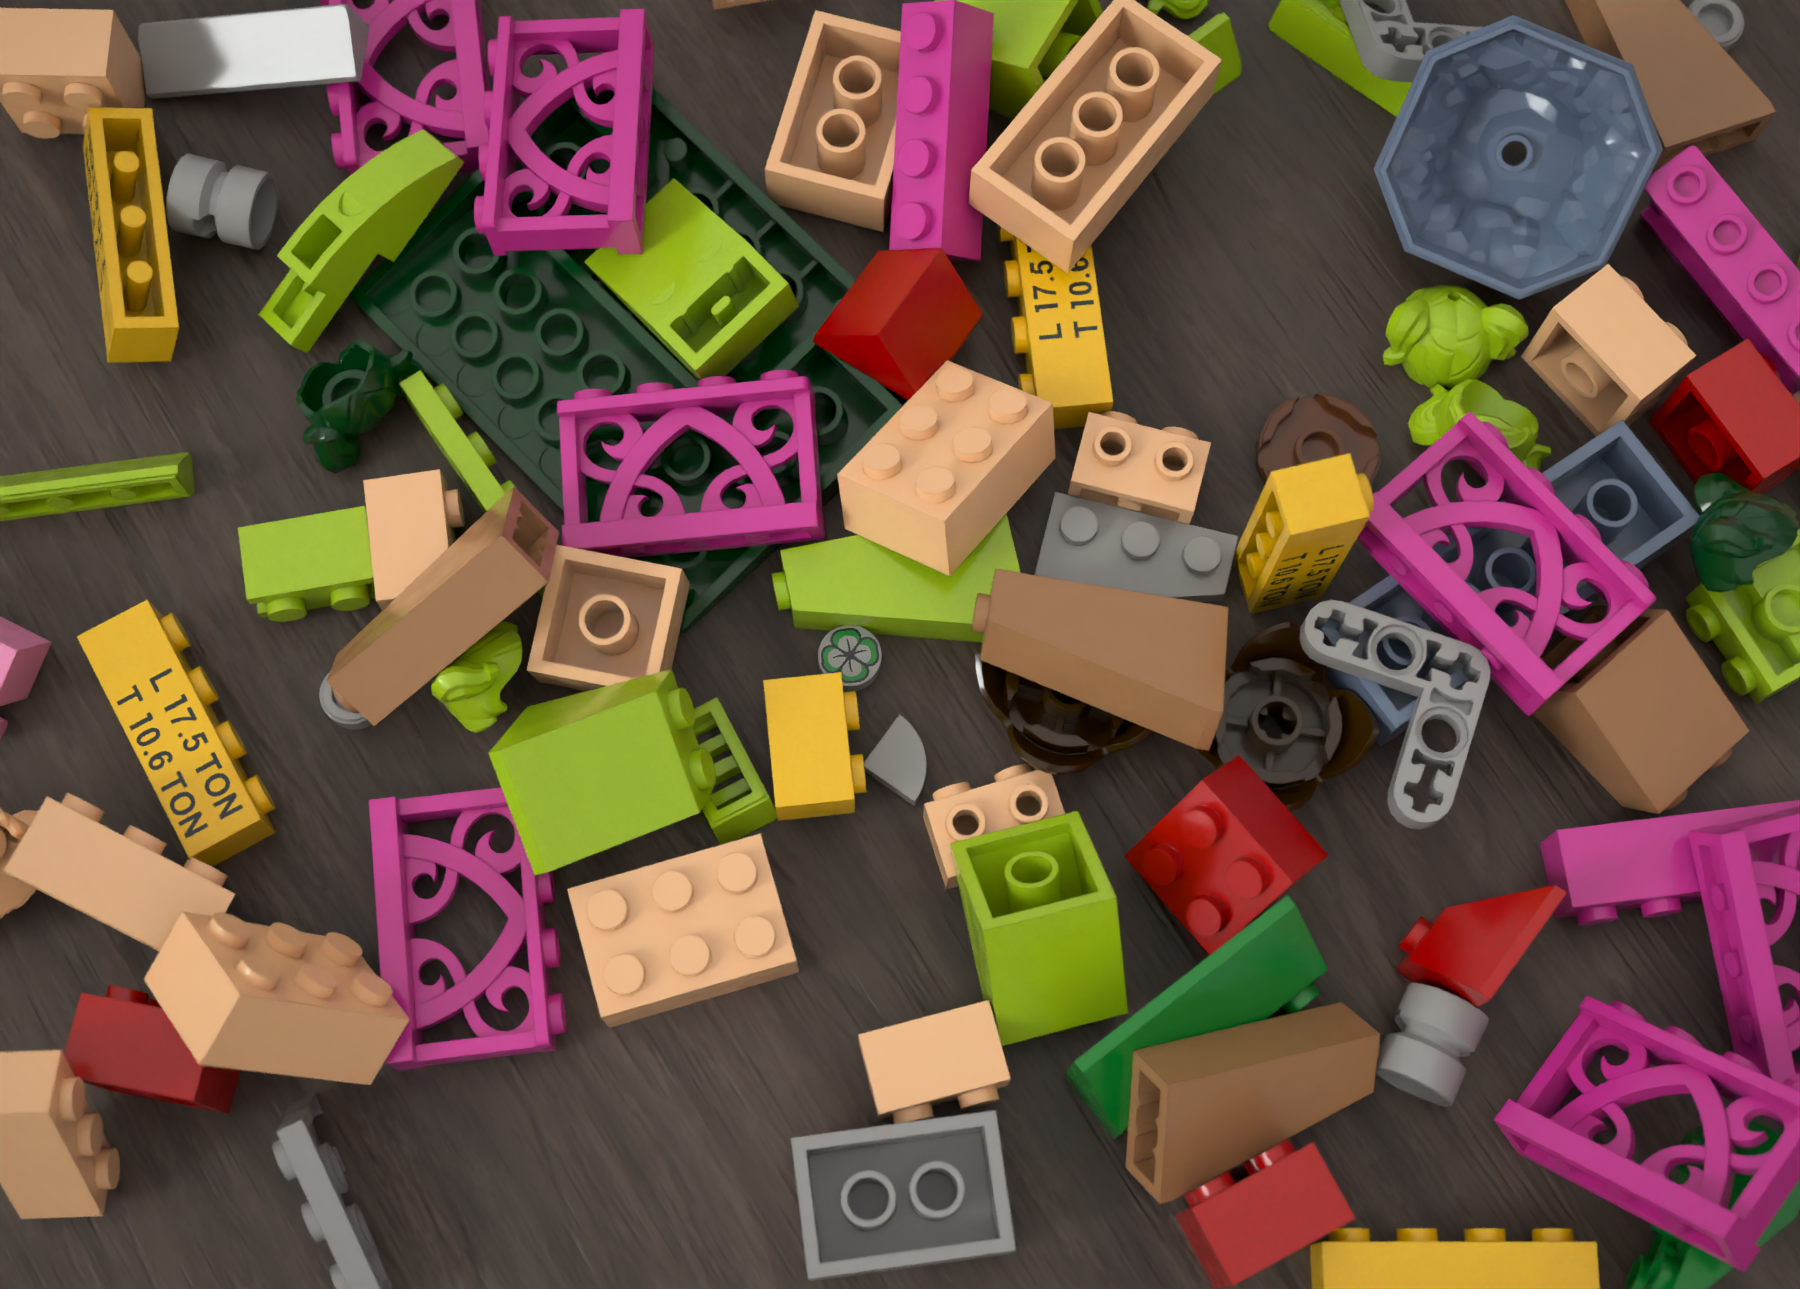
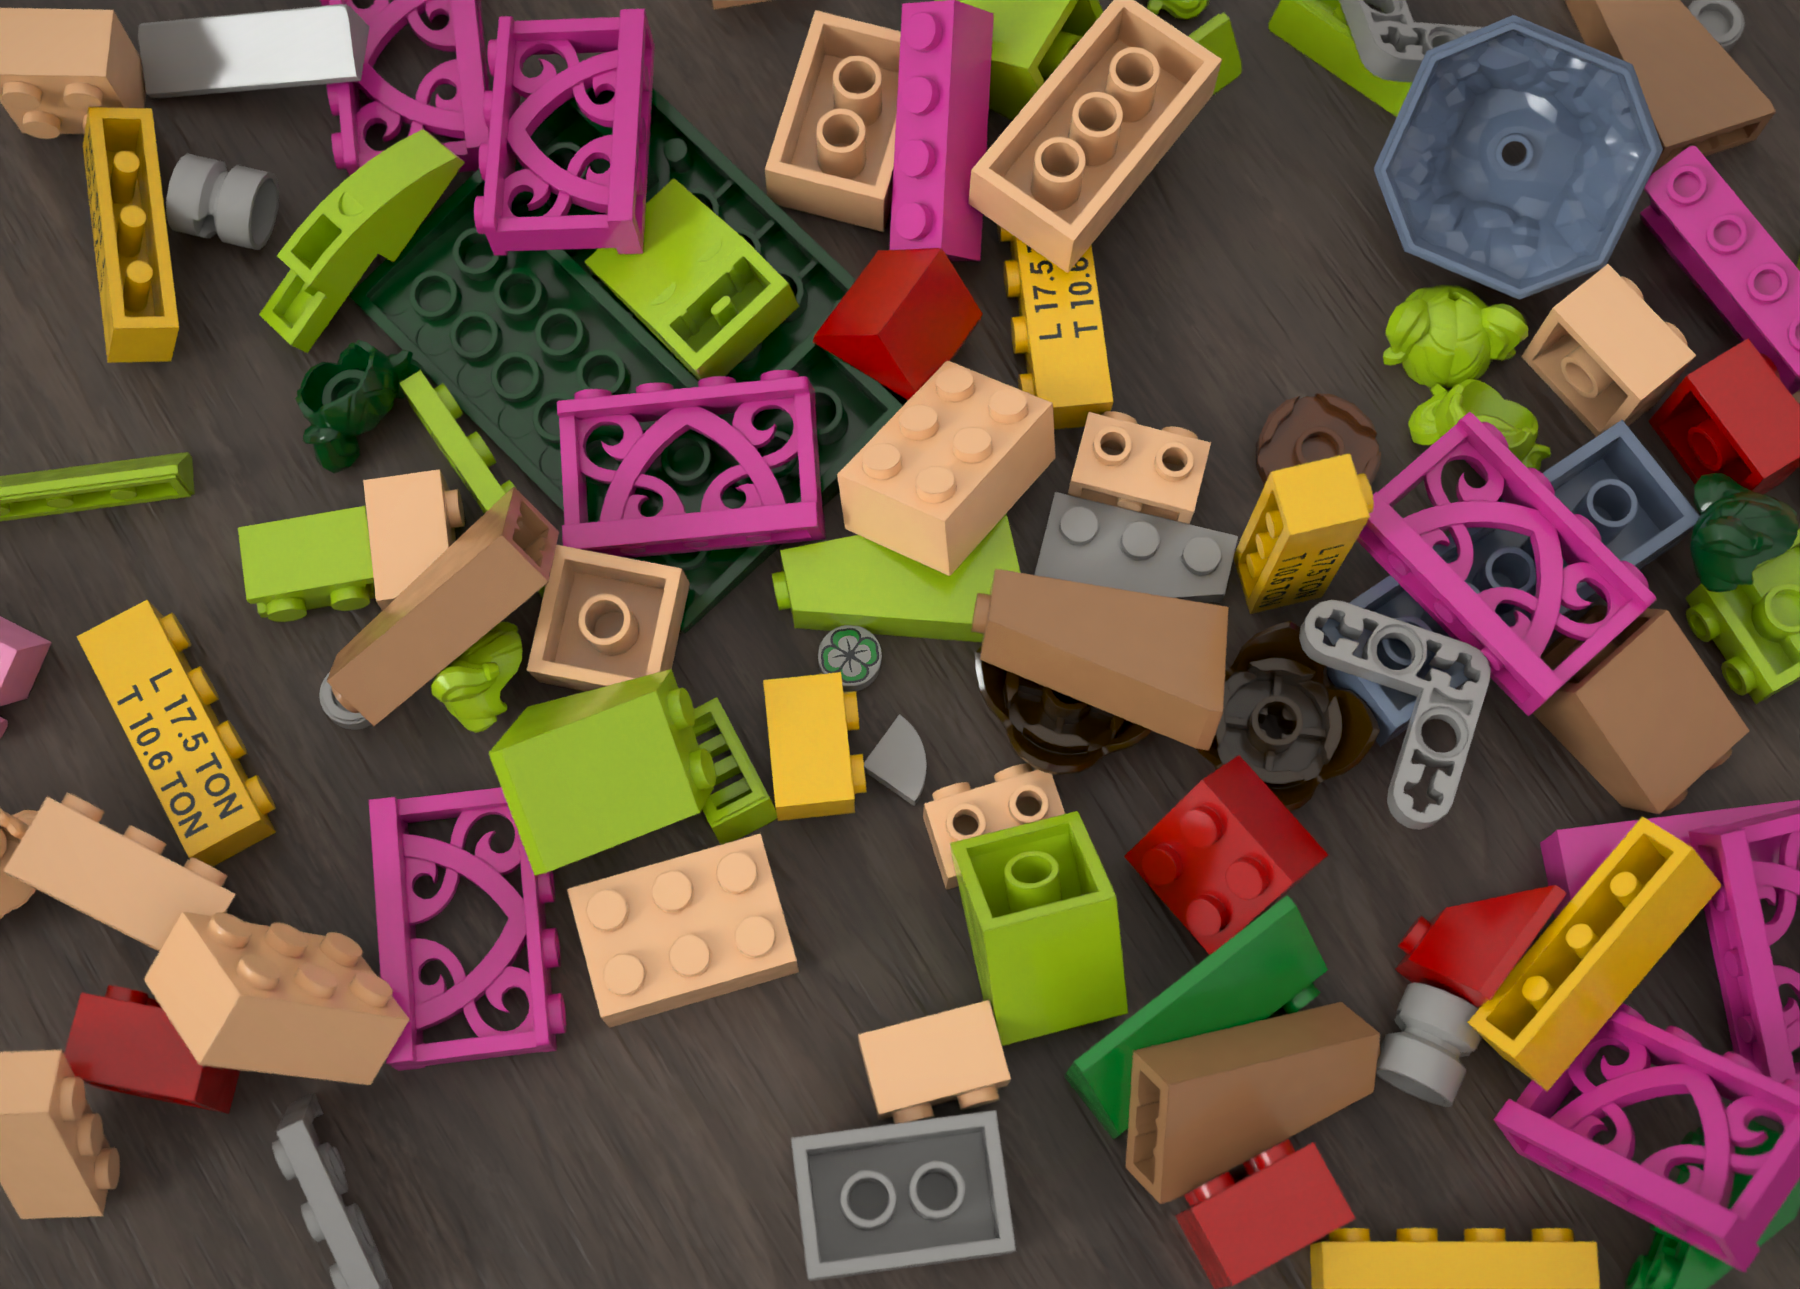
none -> yellow brick [1467,816,1722,1091]

